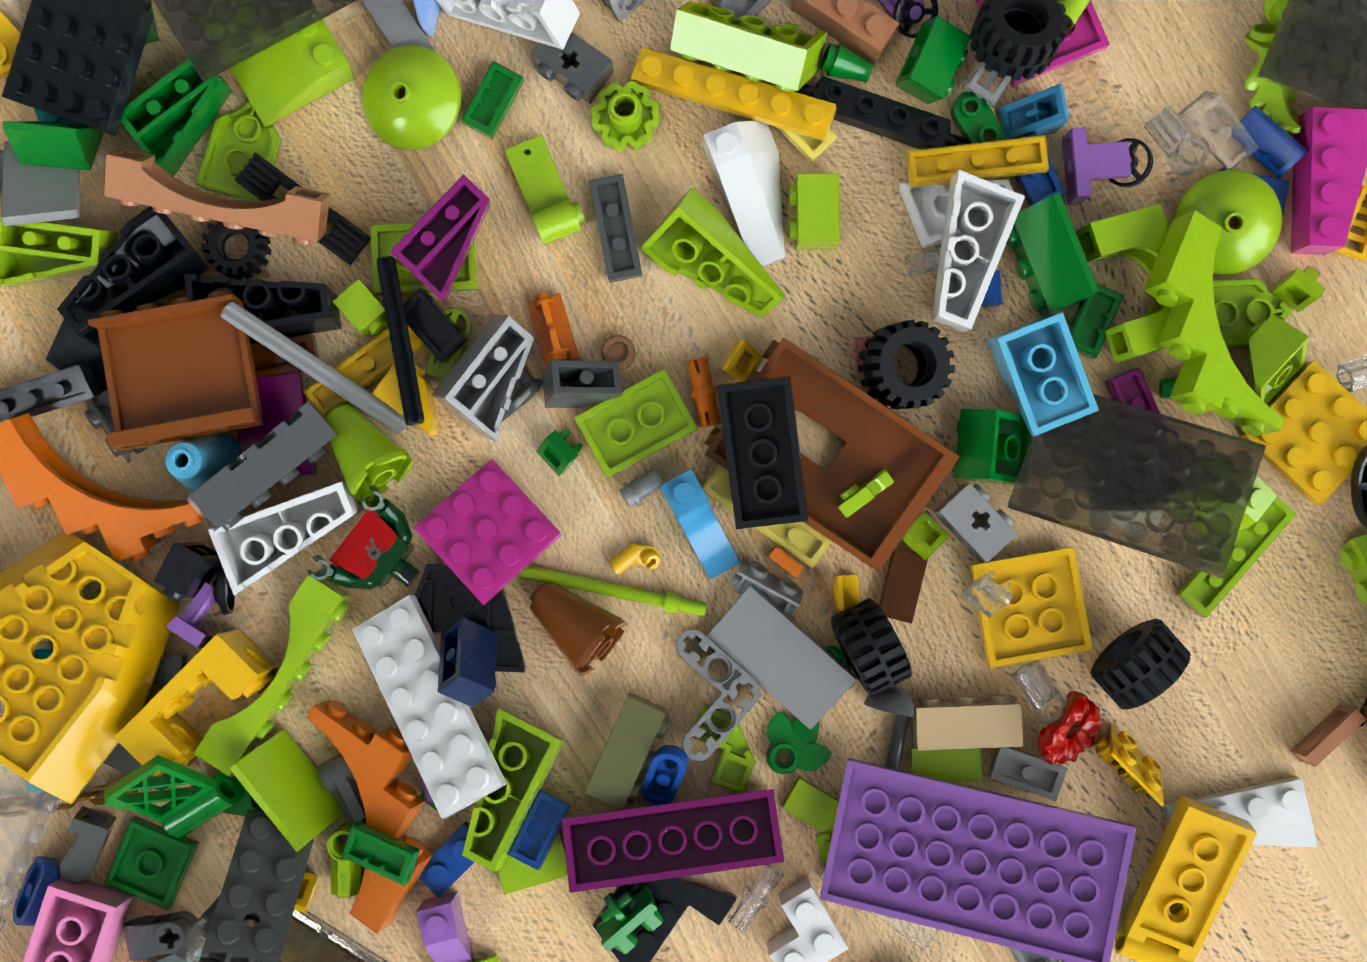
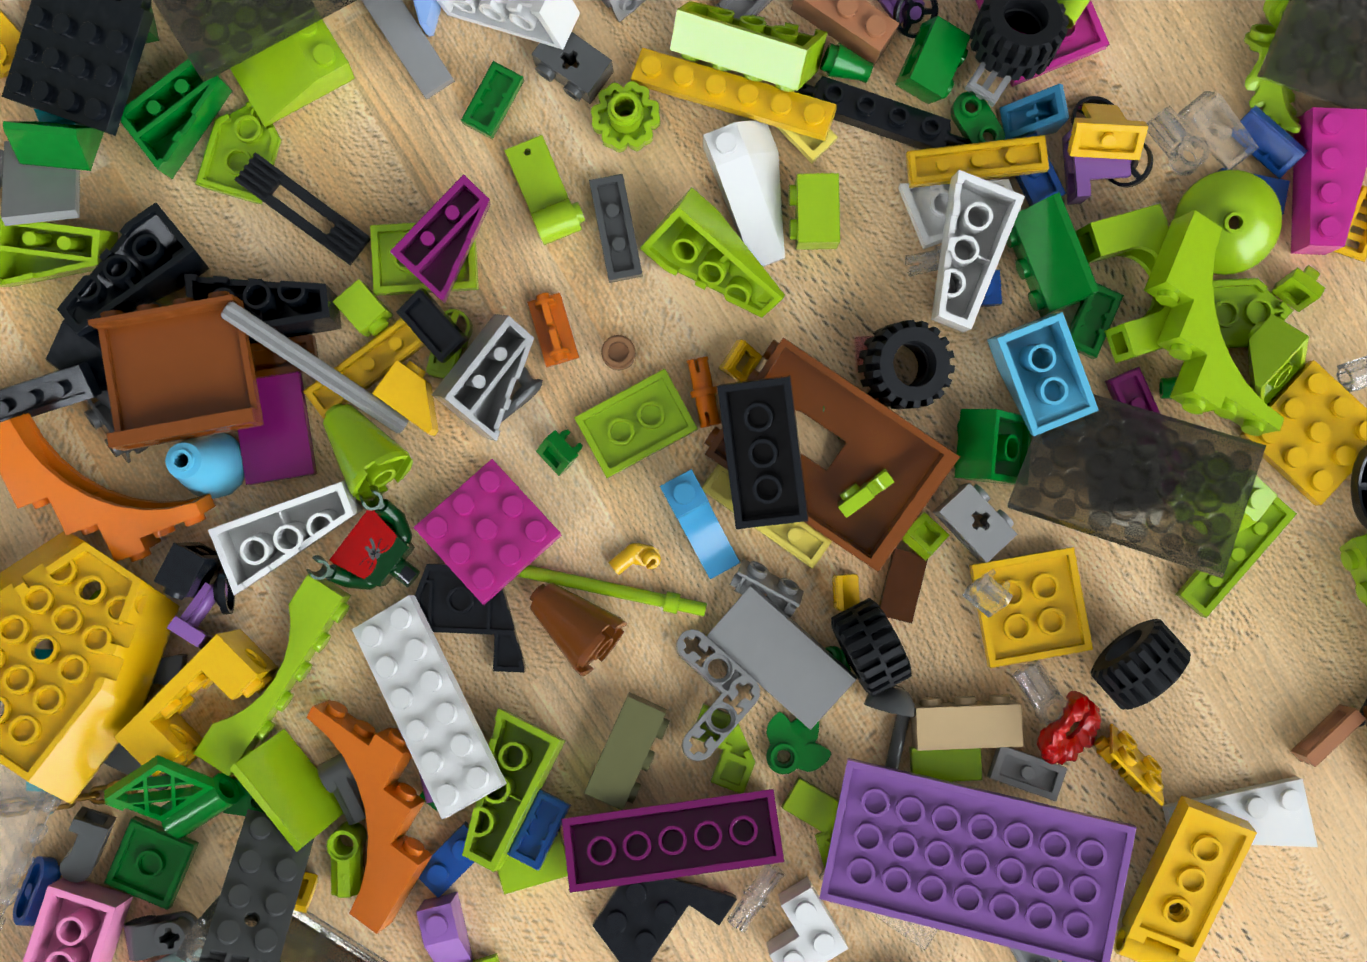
nougat arch [104,147,330,245] -> none
dark grey wedge [186,401,337,532] -> none
black tyre [201,221,272,280] -> none
green plate [341,821,420,886] -> none
lime dish [362,44,461,150] -> none
black axle [377,256,424,426] -> none
dark blue brick [437,617,497,707] -> none
dark grey slope [542,360,622,408] -> none
green hips [596,884,663,954] -> none
light grey pin [619,468,664,508] -> none
blue plate [641,745,689,806] -> none
orange tile [766,546,803,578] -> none
none -> yellow piece [1067,96,1148,160]

